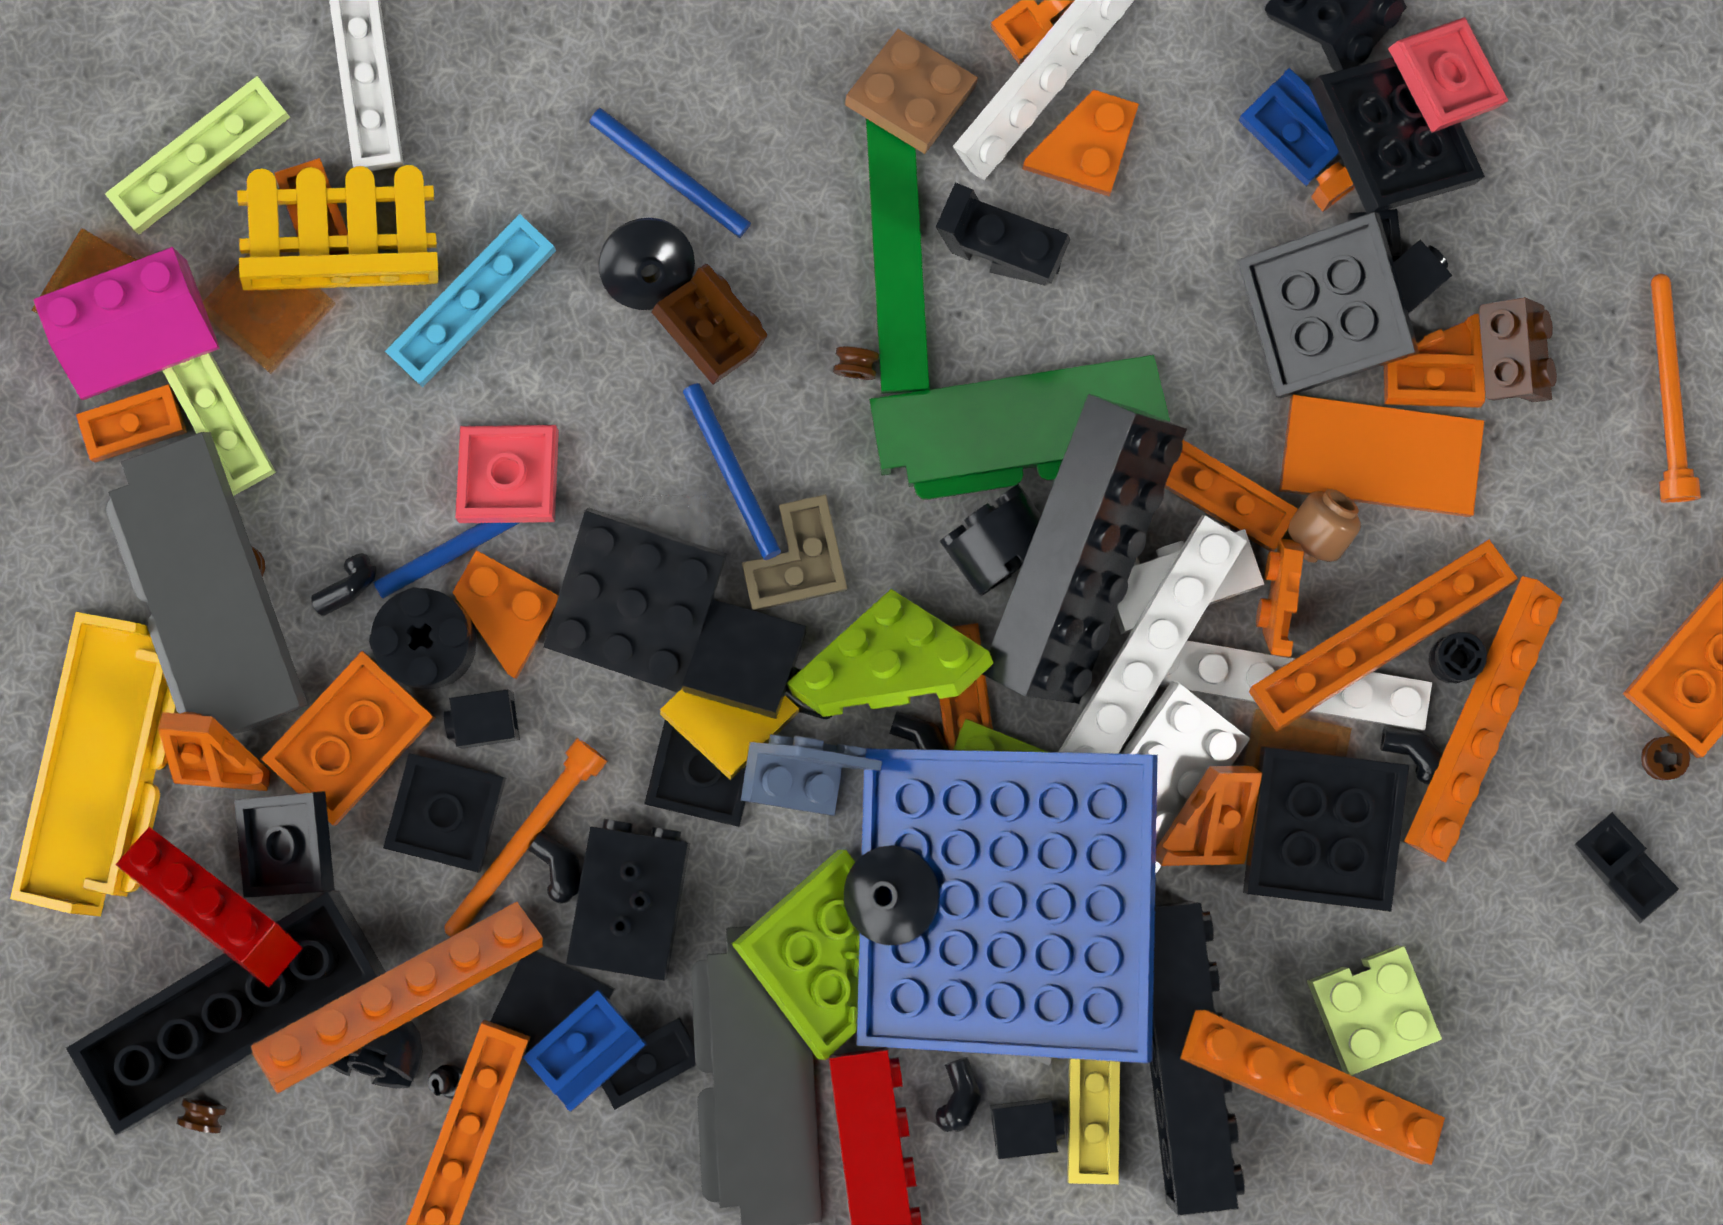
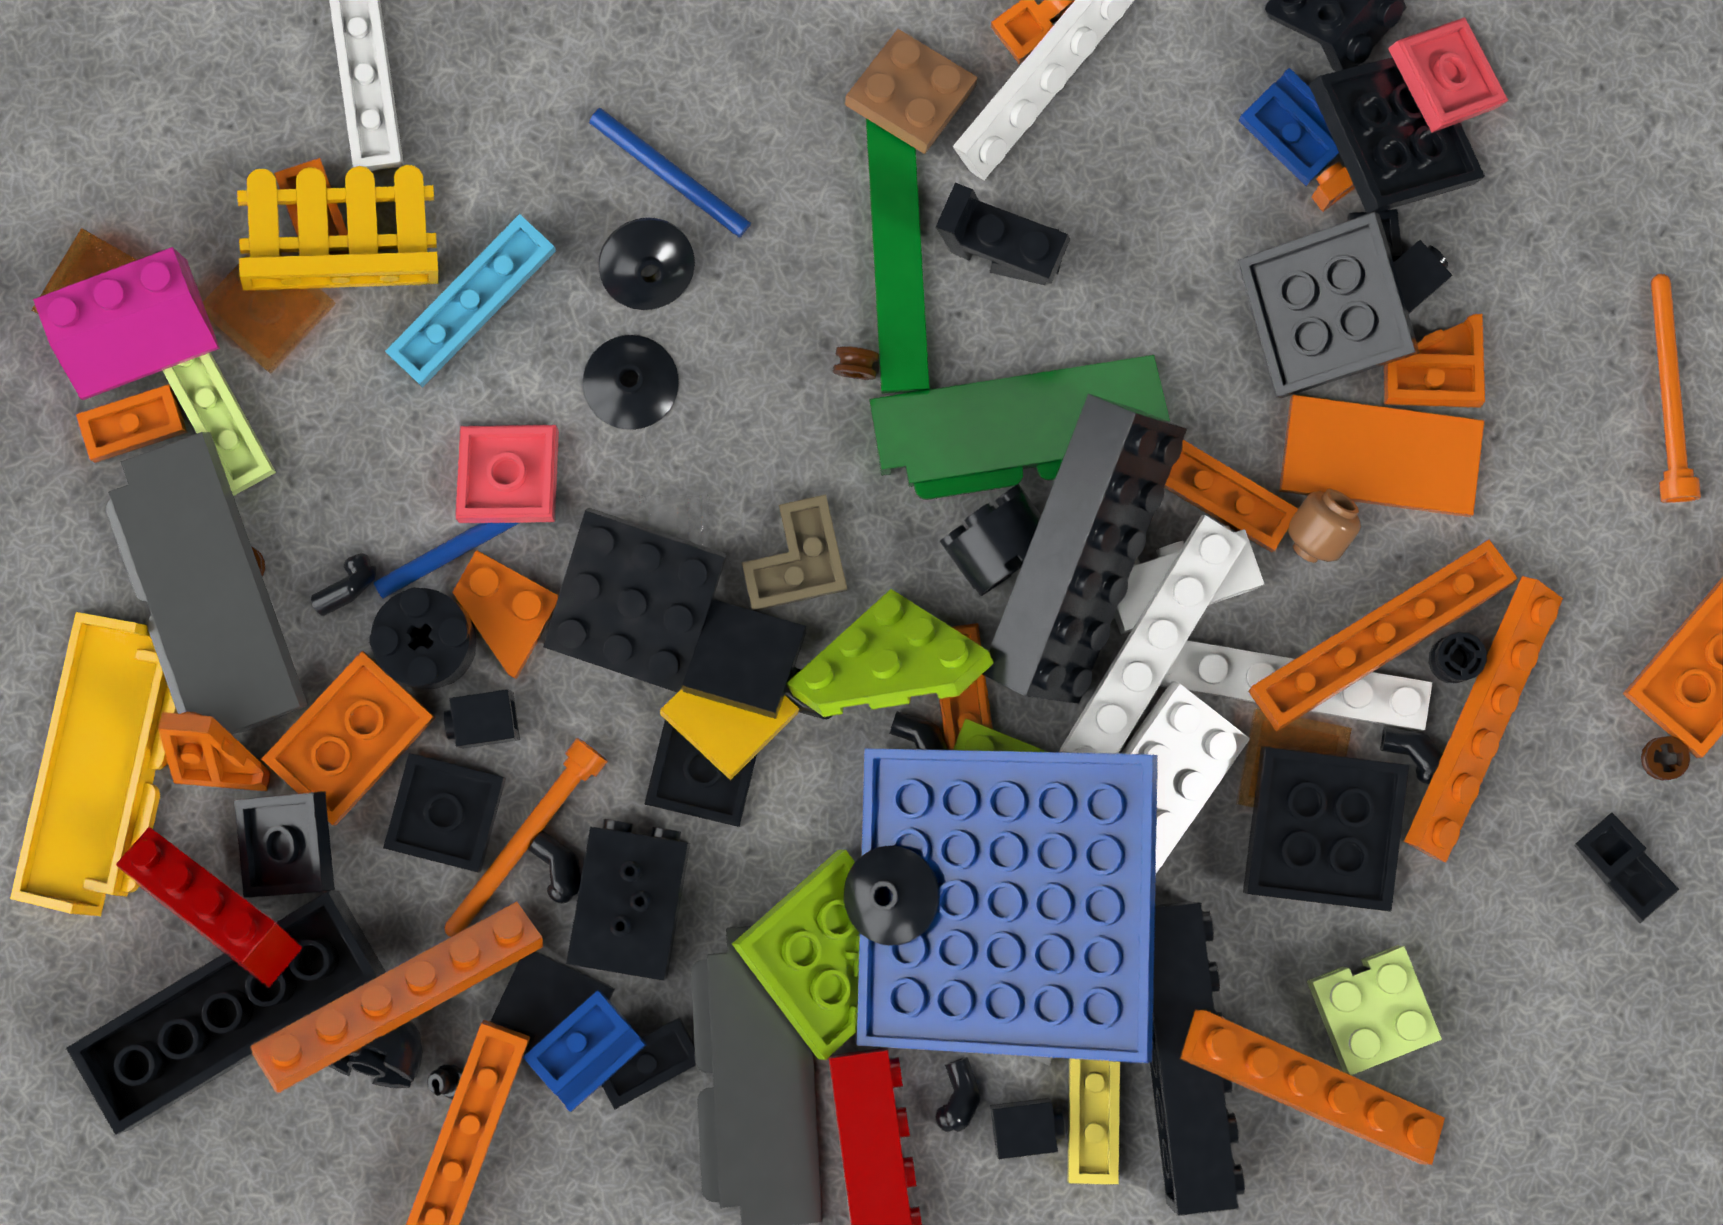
yellowish green plate [105,76,290,235] -> none
reddish brown bush [176,1098,227,1134] -> none
reddish brown bracket [651,264,767,385] -> none
blue bar [683,383,781,560] -> none
sand blue bracket [741,735,882,816] -> none
orange wing [1022,89,1139,196] -> none
orange wing [1156,766,1262,866] -> none
orange wing [1256,538,1304,657] -> none
reddish brown bracket [1479,297,1557,402] -> none
none -> black dish [583,335,679,430]

